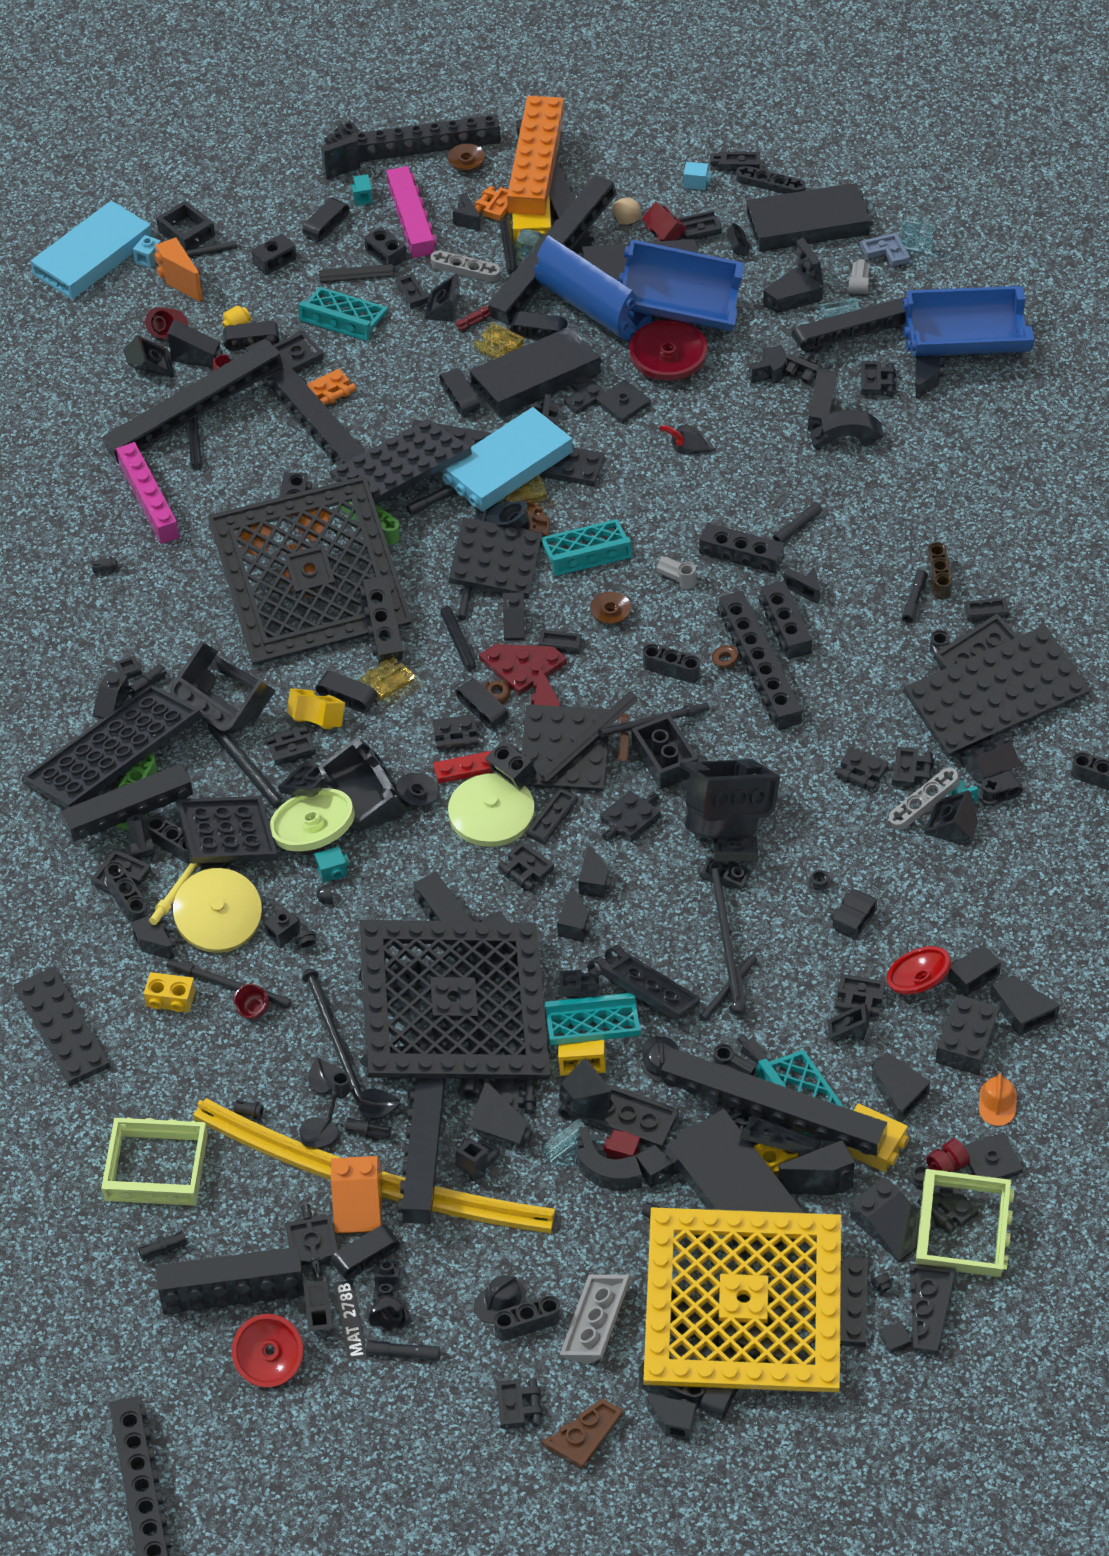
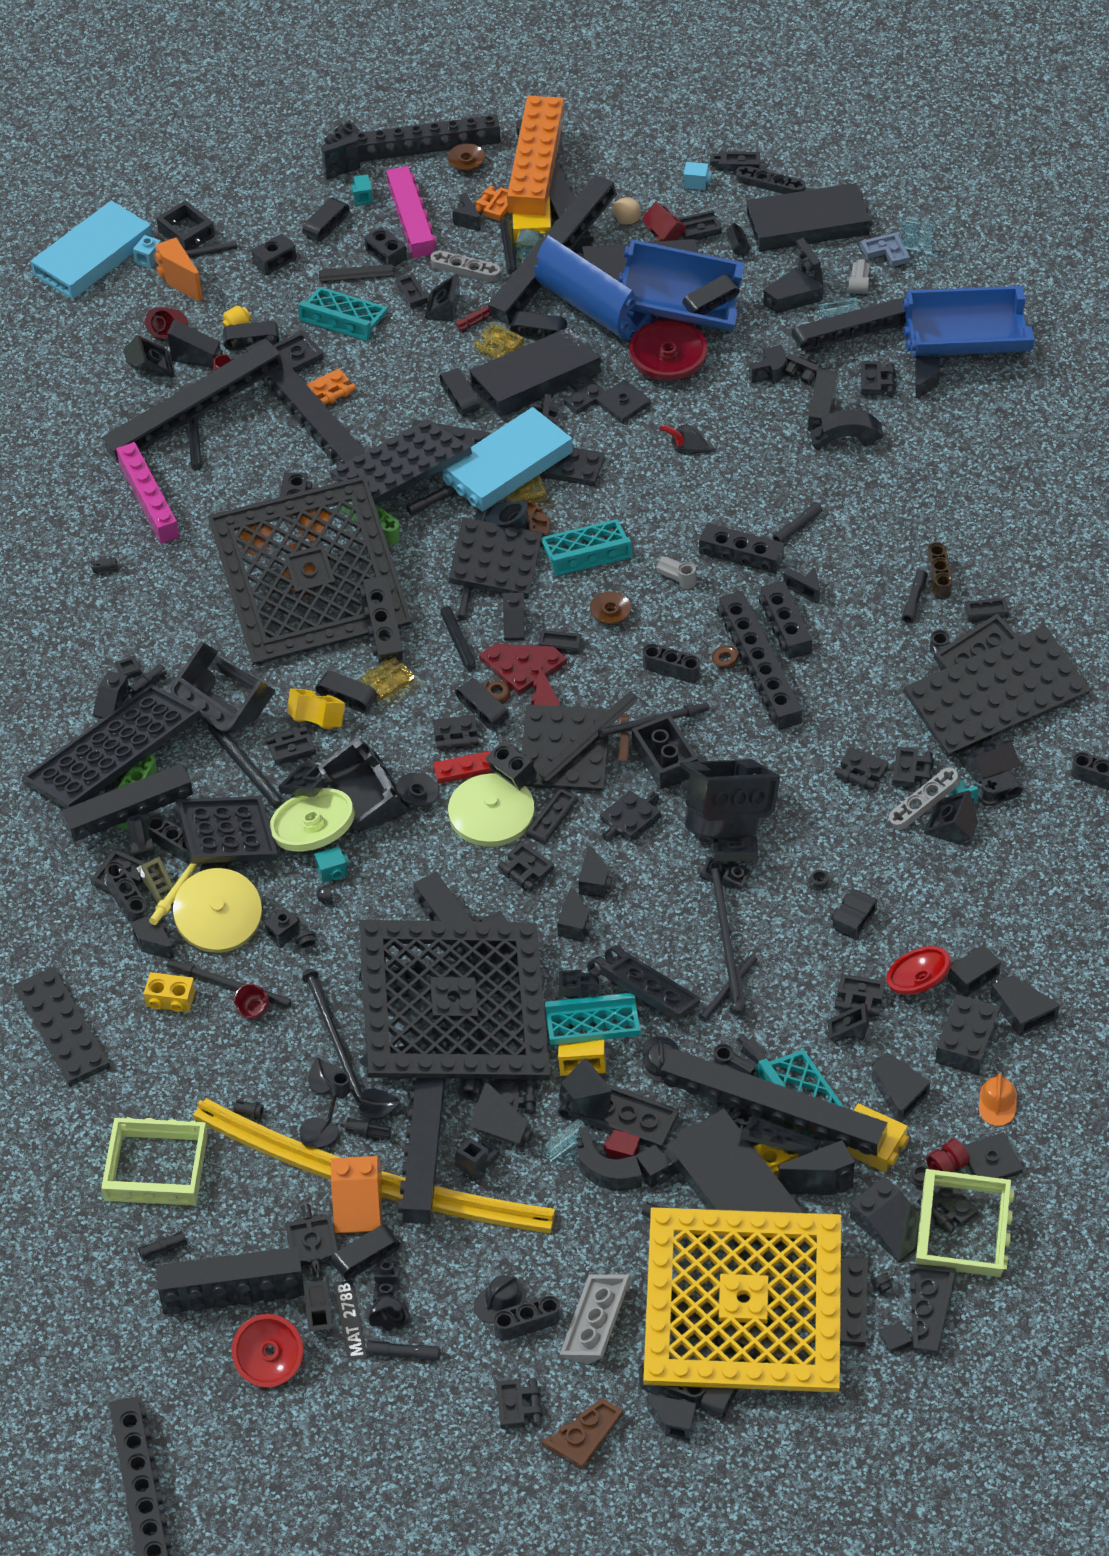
none -> olive slope [137,857,174,904]
none -> black beam [682,275,740,315]

